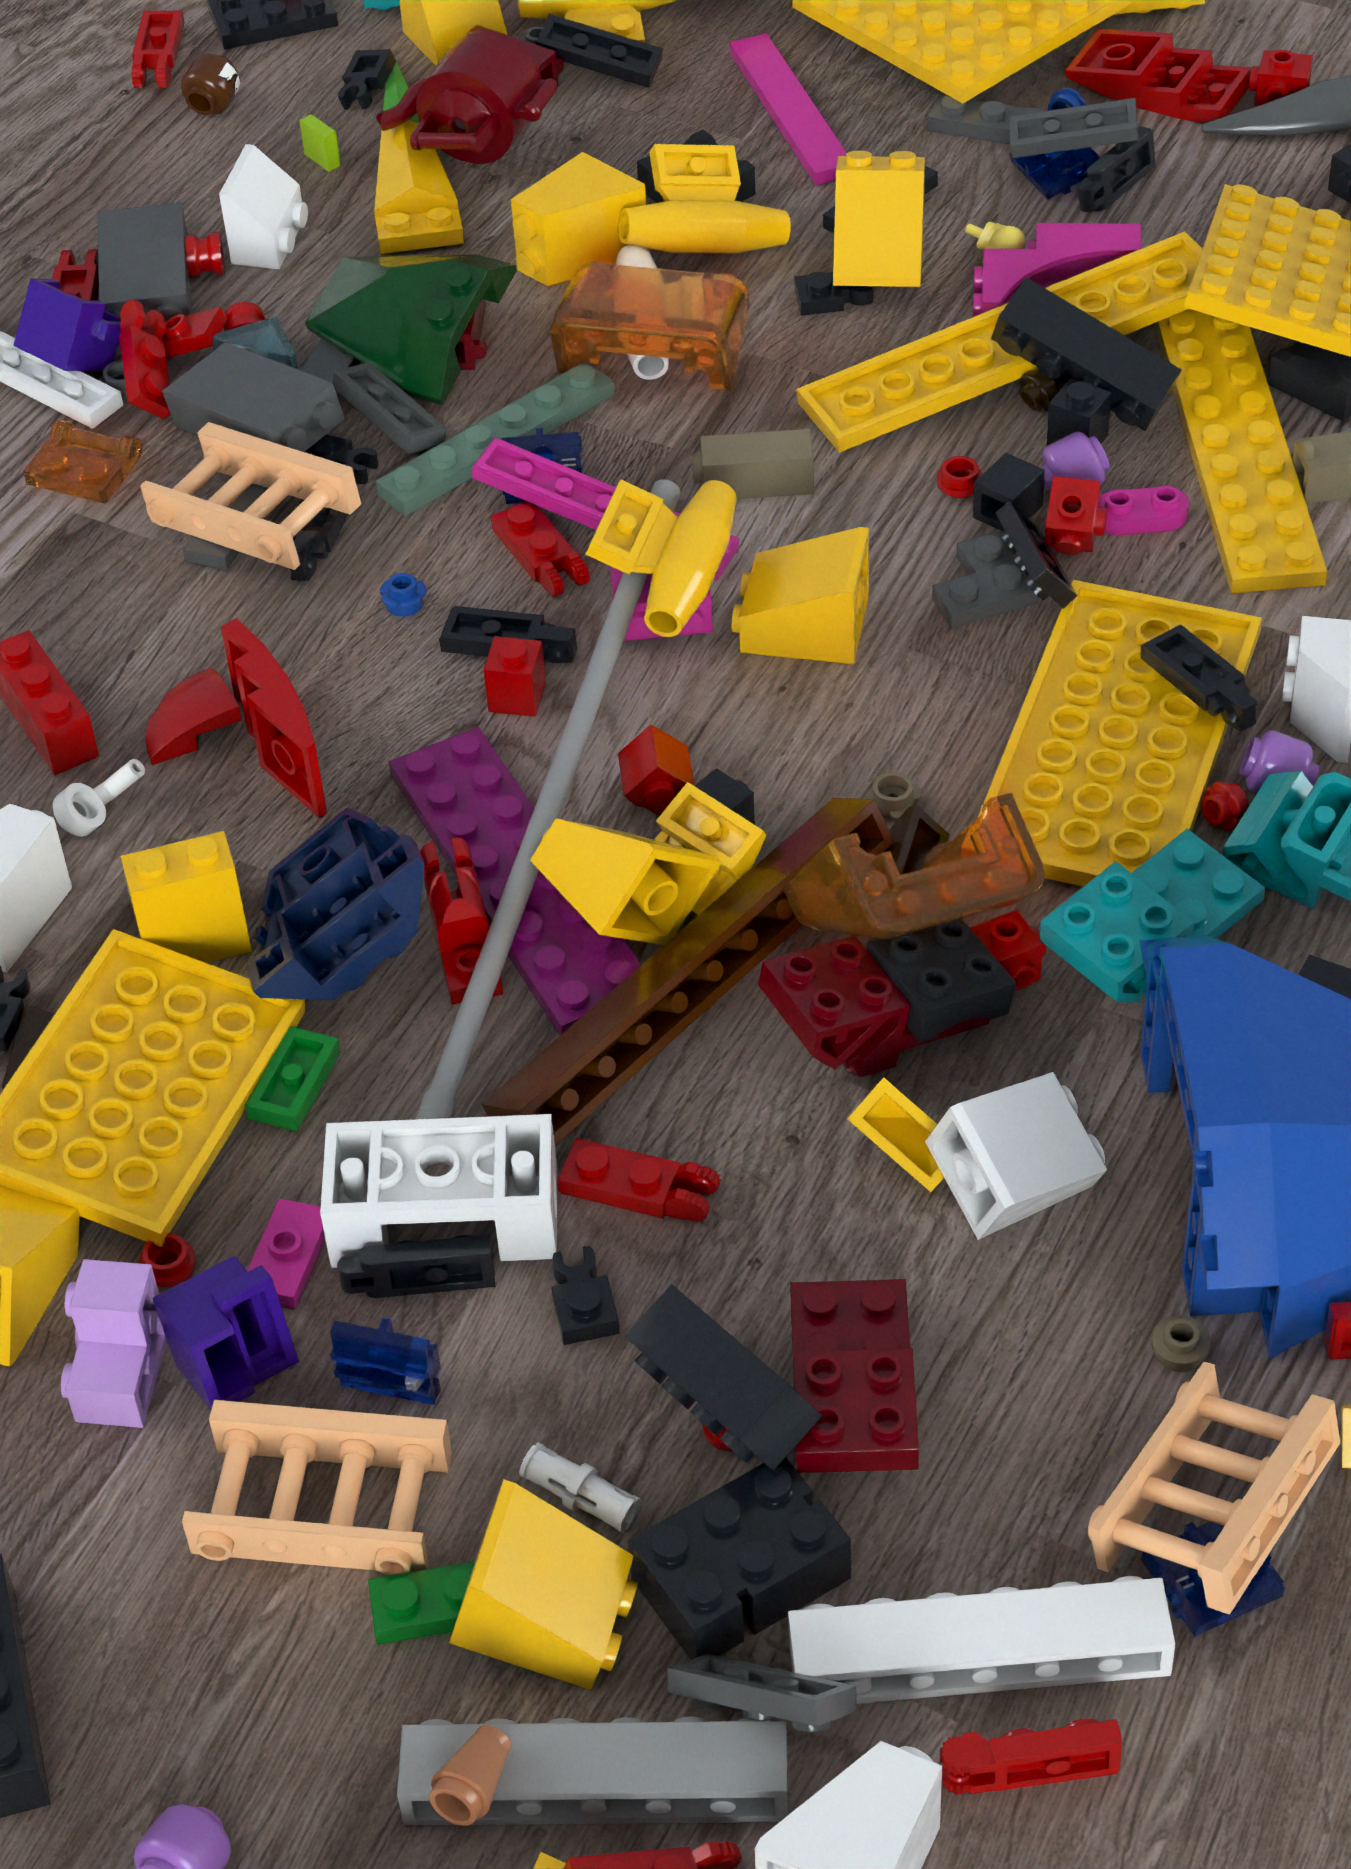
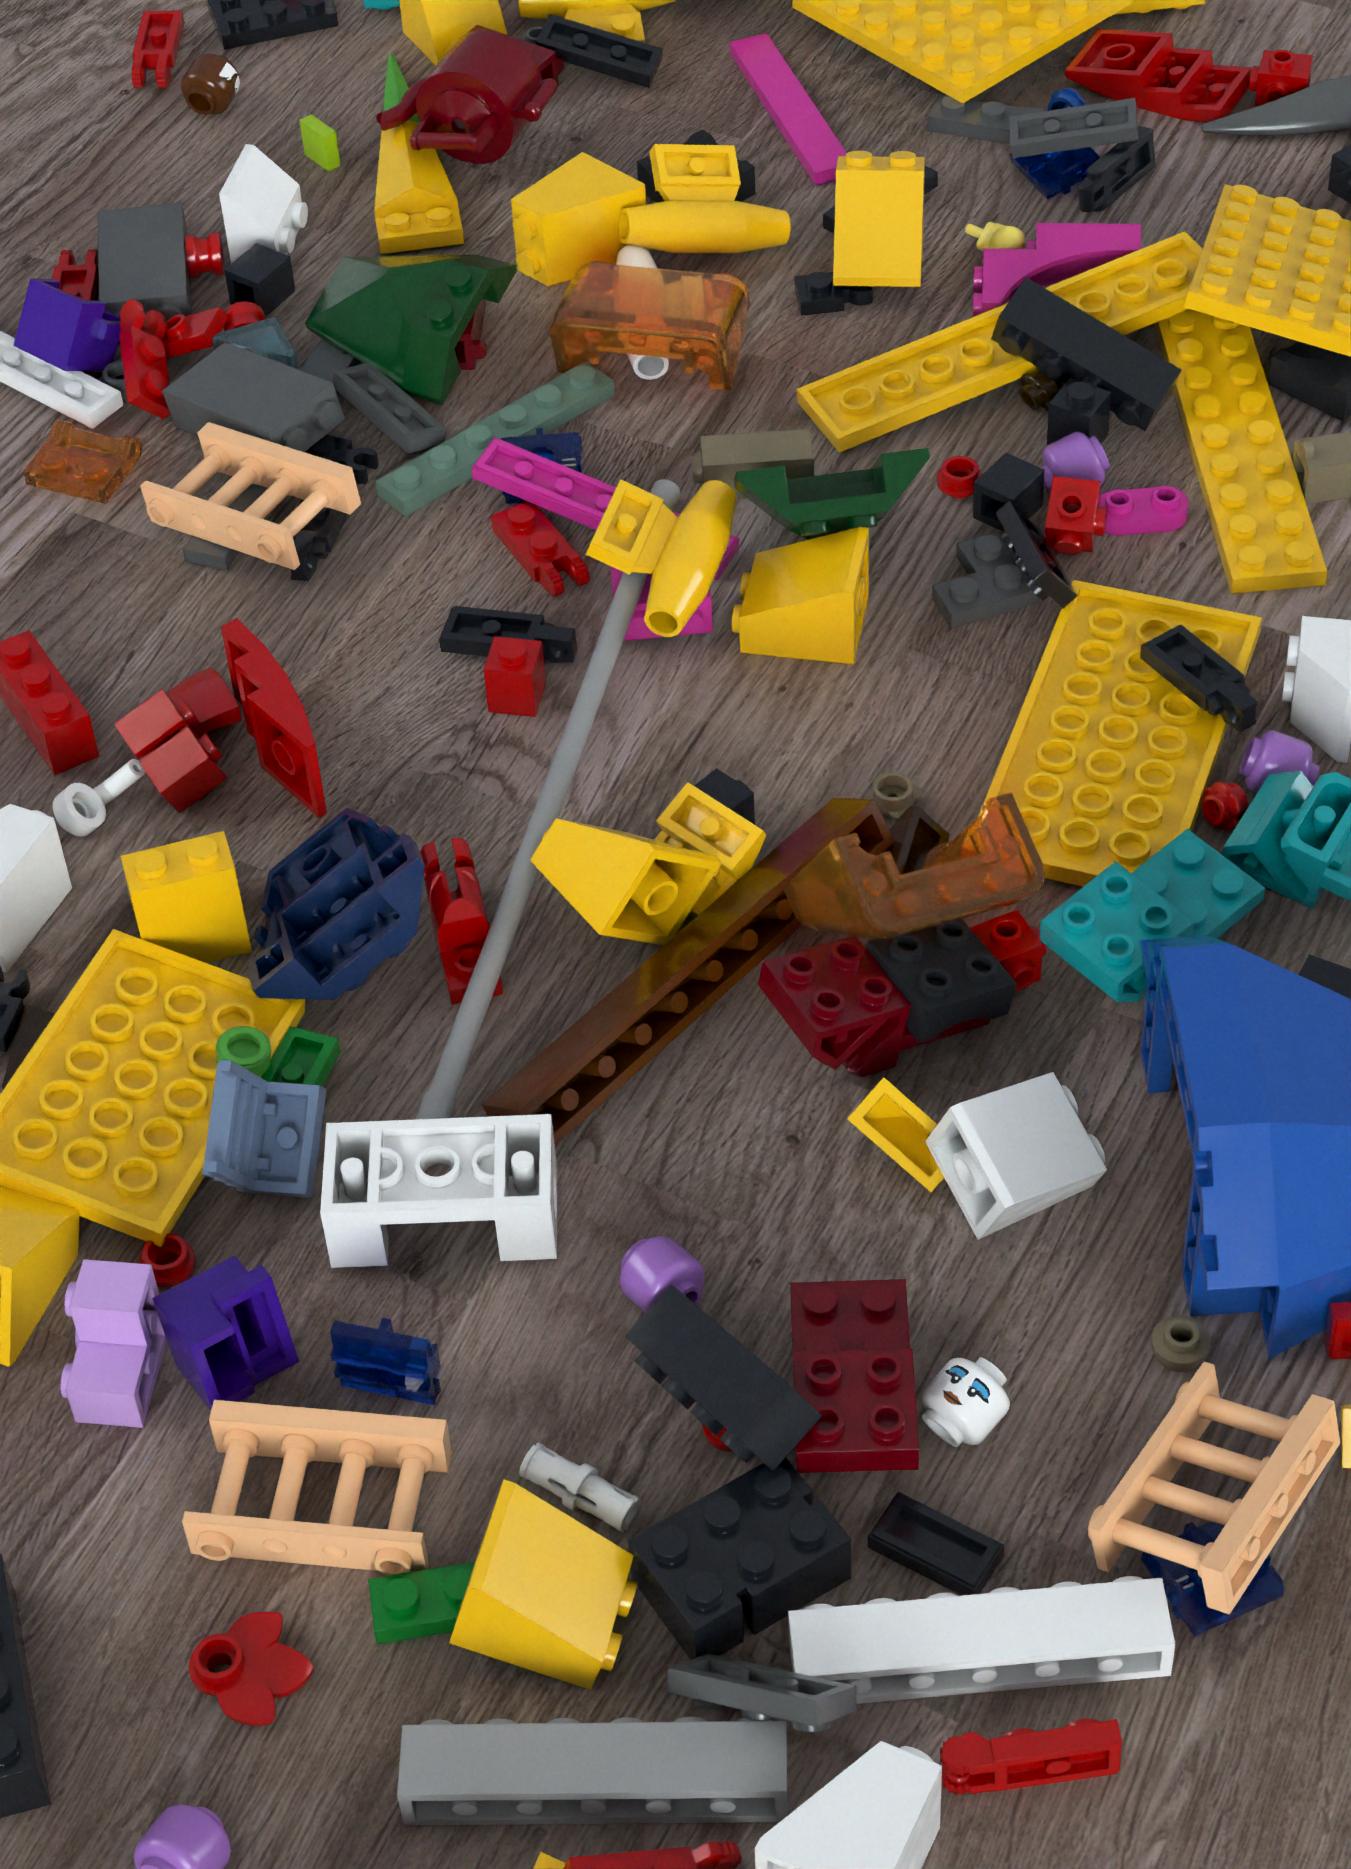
dark pink plate [247,1198,325,1309] -> none
black hinge [337,1235,496,1298] -> none
black plate [338,49,396,110] -> none
blue plate [380,573,427,617] -> none
magenta plate [388,727,641,1035] -> none
nougat cone [429,1725,512,1826] -> none
black plate [551,1246,620,1345] -> none
red hinge [557,1138,721,1223] -> none
red brick [618,724,694,816] -> none
none -> red piece [114,689,228,814]
none -> red plate [189,1611,314,1726]
none -> sand blue plate [202,1059,326,1198]
none -> bright green tile [216,1026,271,1076]
none -> black brick [224,243,296,317]
none -> medium lavender head [619,1236,705,1313]
none -> dark green wedge [734,448,930,540]
none -> black tile [868,1492,1004,1595]
none -> white head [922,1357,1010,1447]

